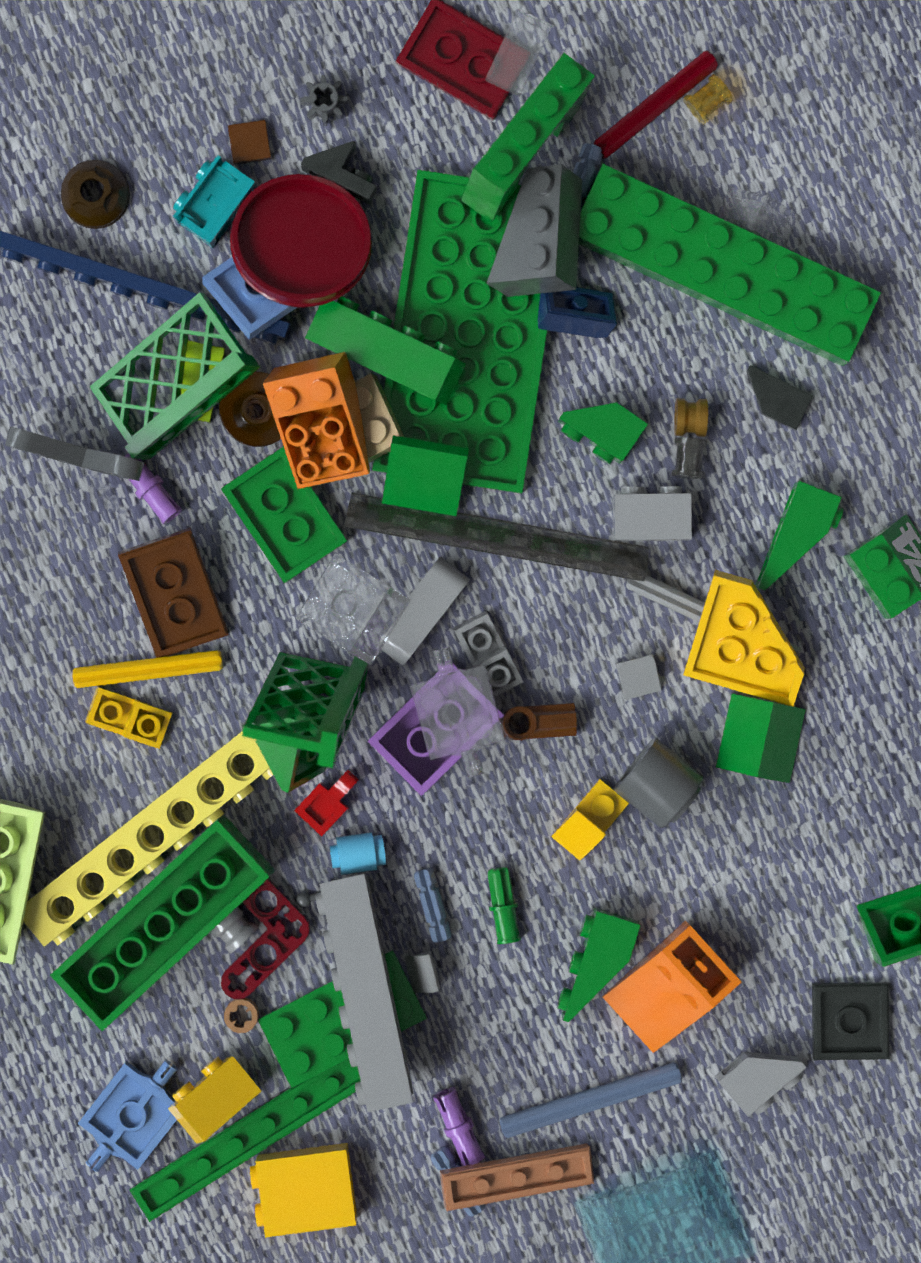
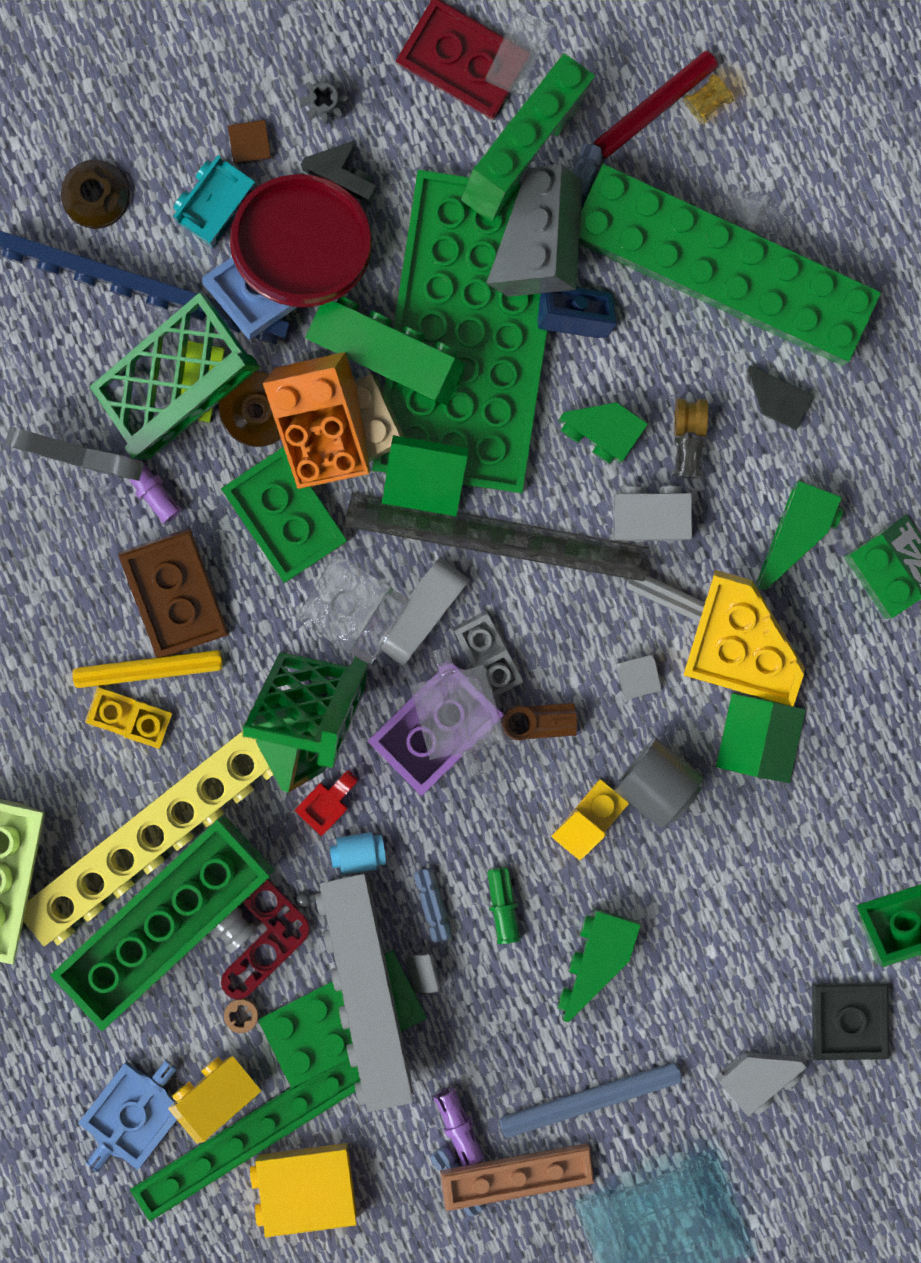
orange slope [602,920,742,1053] -> none

